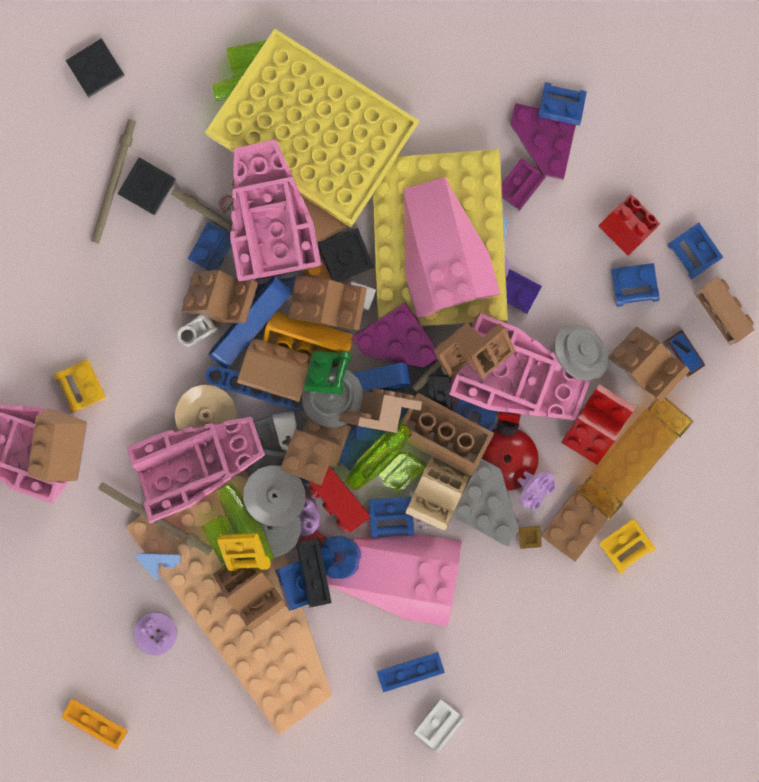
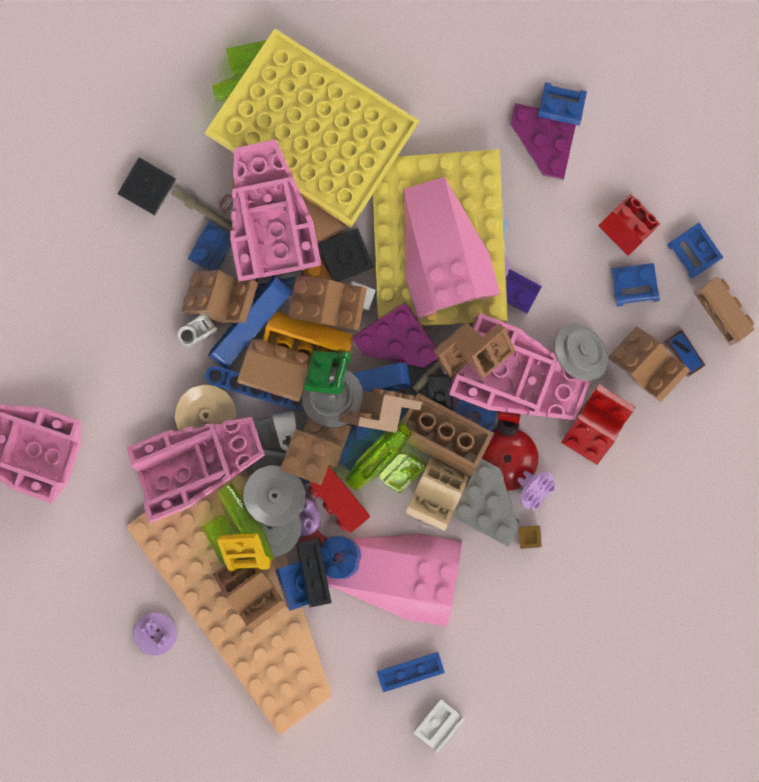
medium nougat slope [27,408,87,482] -> none
yellow plate [53,359,107,414] -> none
light orange plate [61,698,129,750] -> none
black plate [65,38,125,98] -> none
dark tan bar [91,119,136,244] -> none
dark tan bar [98,482,213,555] -> none
light blue slope [136,553,182,580] -> none
blue plate [369,497,414,538] -> none
magenta plate [502,158,546,211] -> none
medium nougat plate [541,484,614,562] -> none
clear yellow slope [576,397,694,520] -> none
yellow plate [598,518,656,574] -> none

